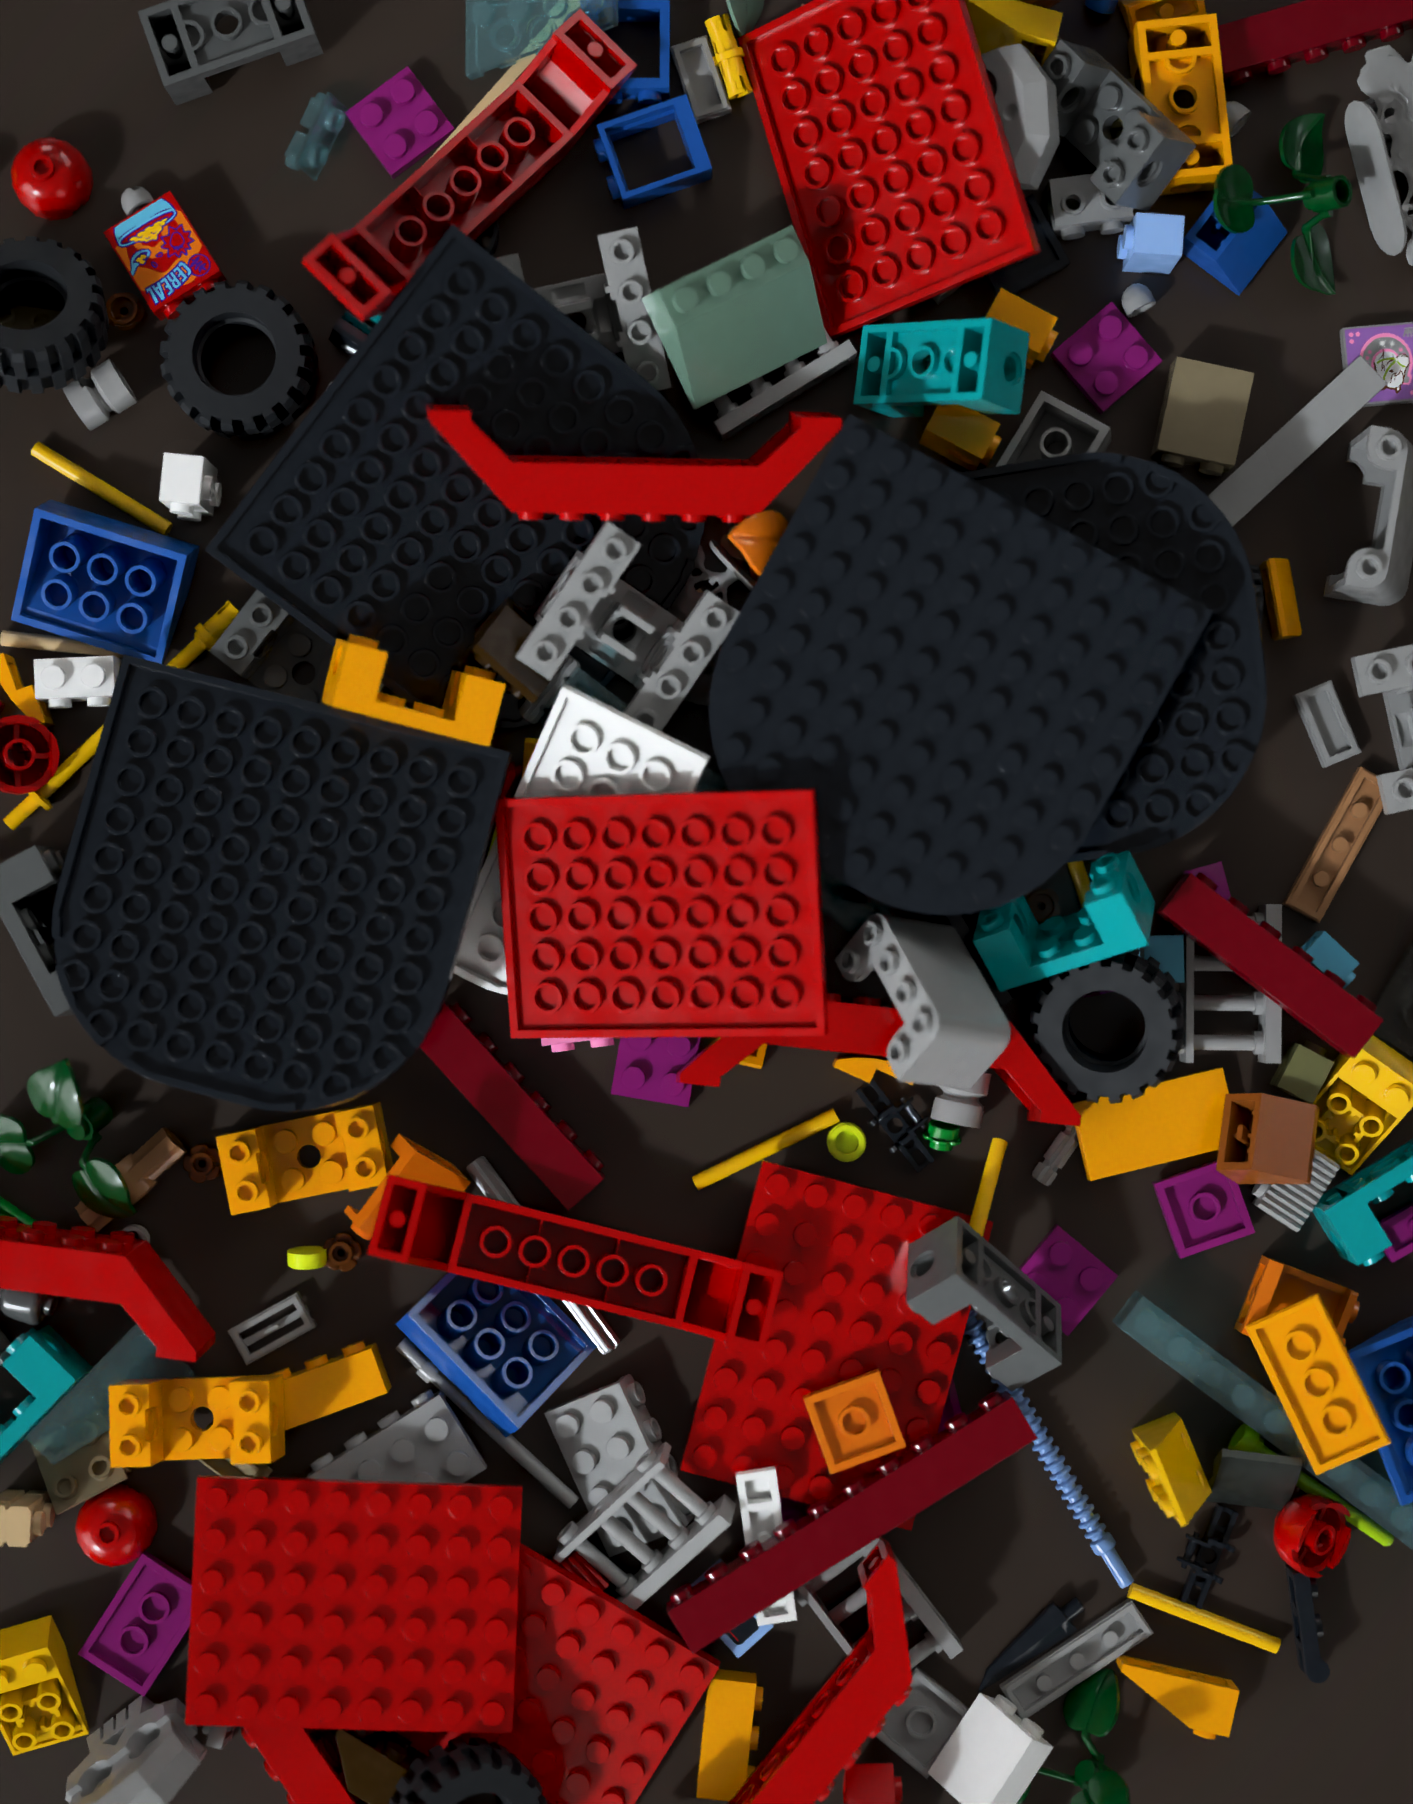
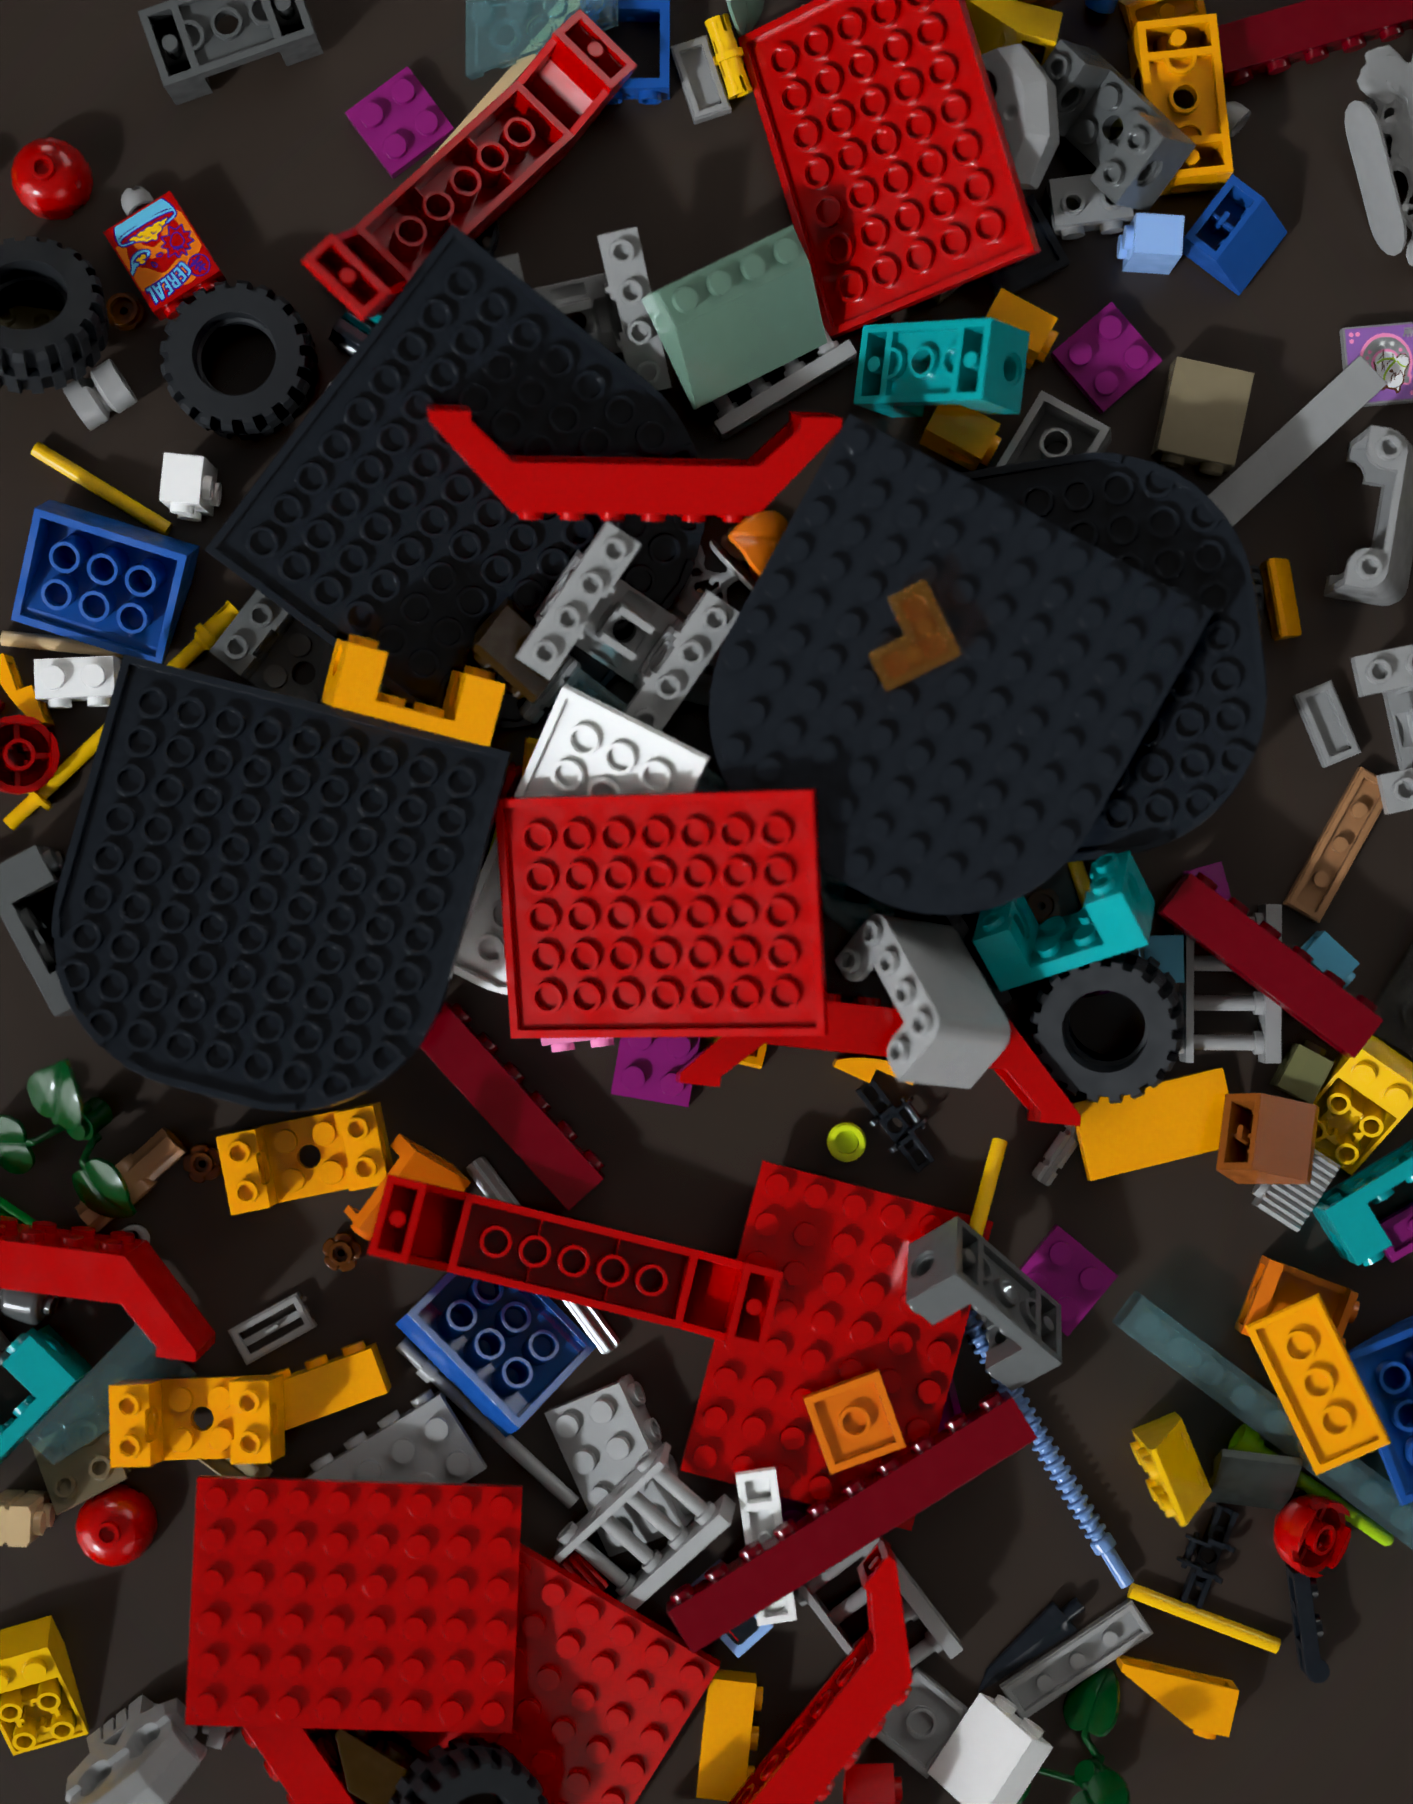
magenta plate [78,1551,192,1697] -> none
clear light blue hinge [284,92,349,180] -> none
neon yellow tile [287,1246,327,1270] -> none
blue window [593,94,712,209] -> none
yellow bar [692,1108,840,1191] -> none
green plate [923,1120,962,1151] -> none
light grey wheel [930,1072,992,1129] -> none
light grey hinge [1121,283,1156,317] -> none
magenta plate [1152,1160,1255,1259] -> none
dark green plant [1213,113,1352,295] -> none
none -> clear orange plate [868,580,962,692]

